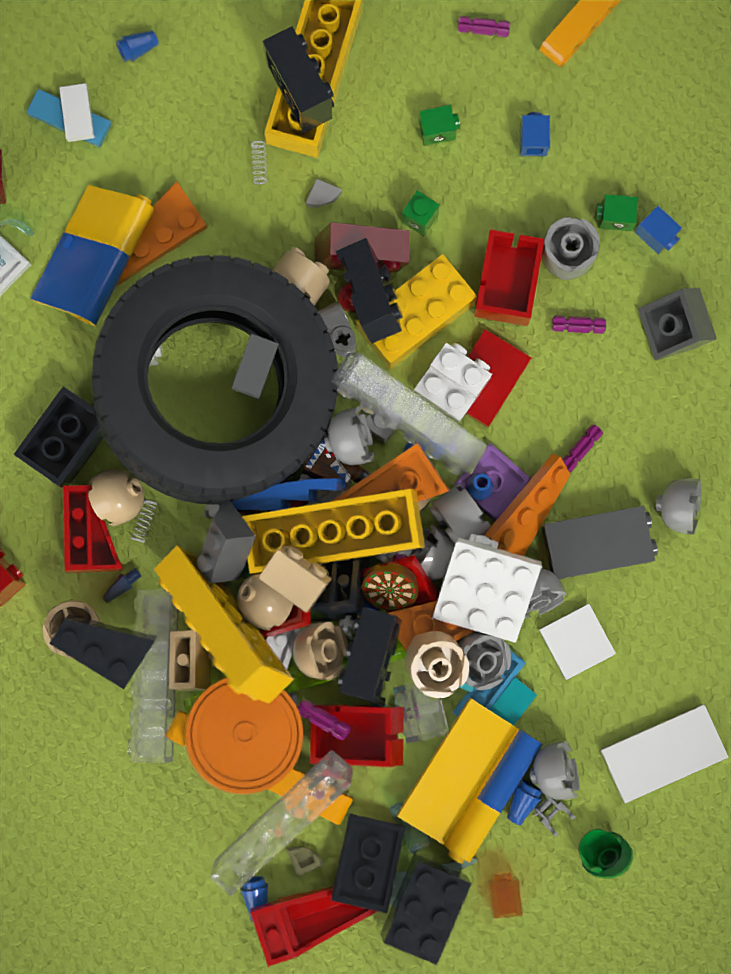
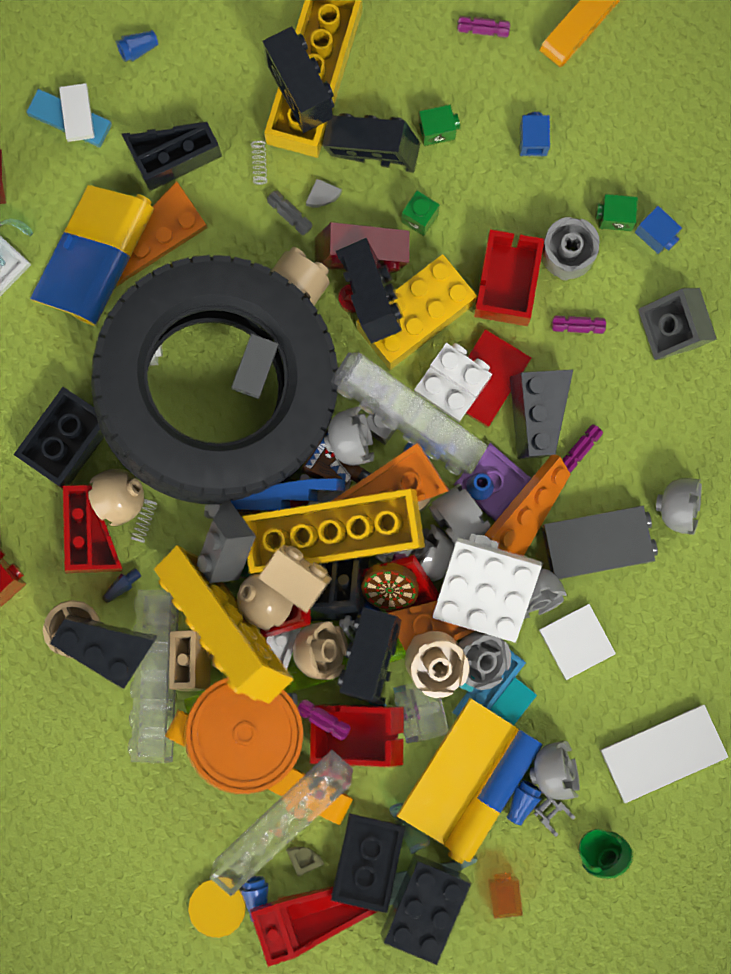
light grey piece [317,301,357,357] -> none
none -> black wedge [122,122,222,192]
none -> yellow tile [188,878,246,938]
none -> dark grey axle [267,190,312,235]
none -> black wedge [322,113,421,173]
none -> black wedge [510,369,574,459]

